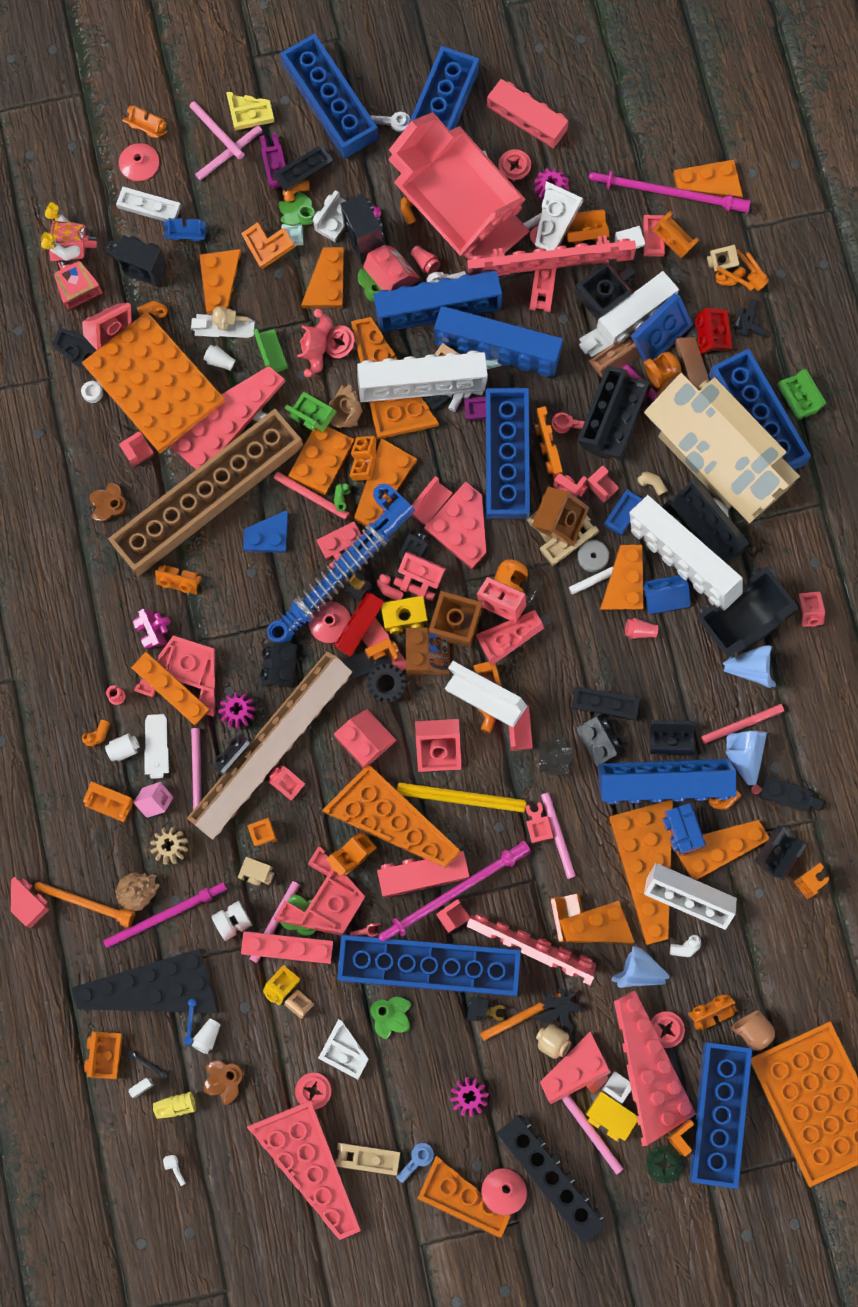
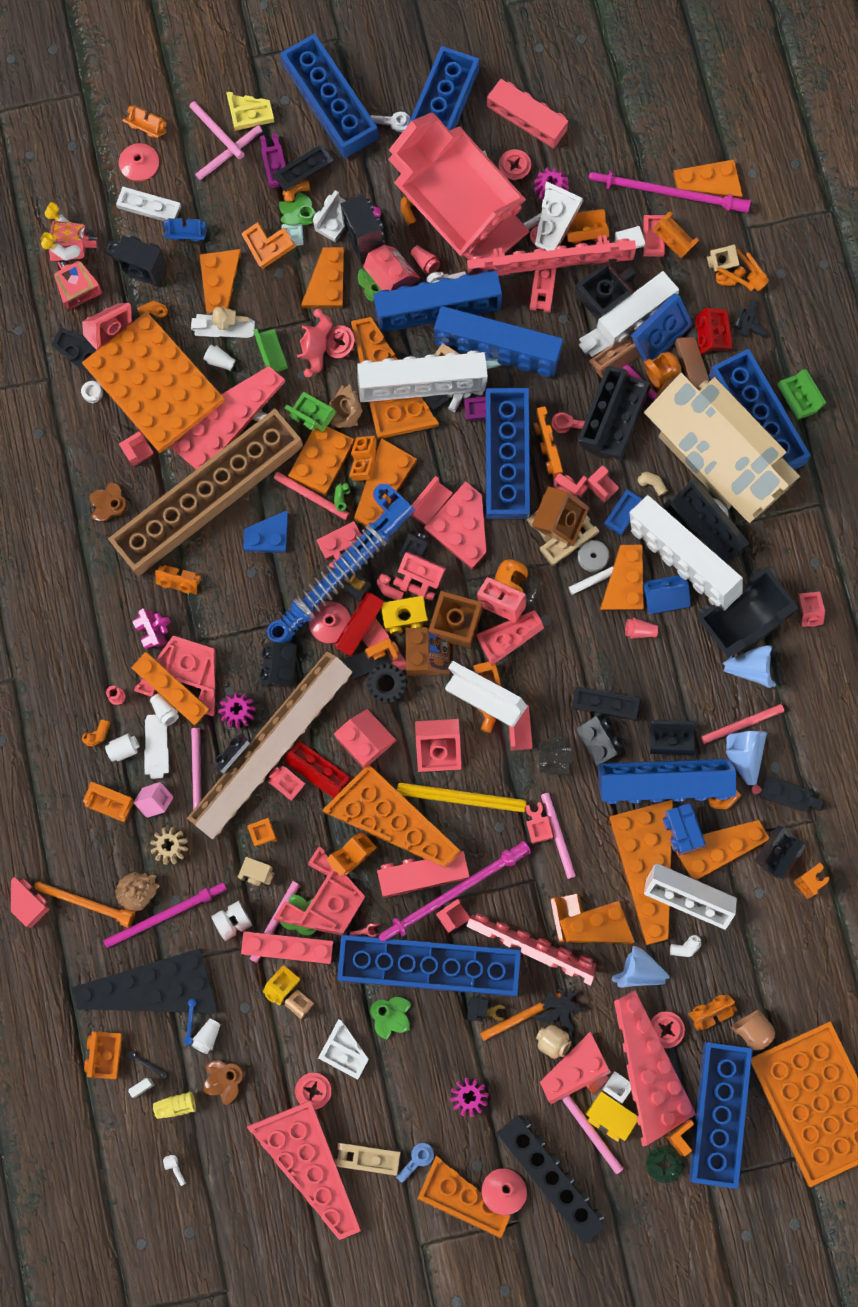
none -> white cone [150,694,179,726]
none -> red slope [284,740,351,799]

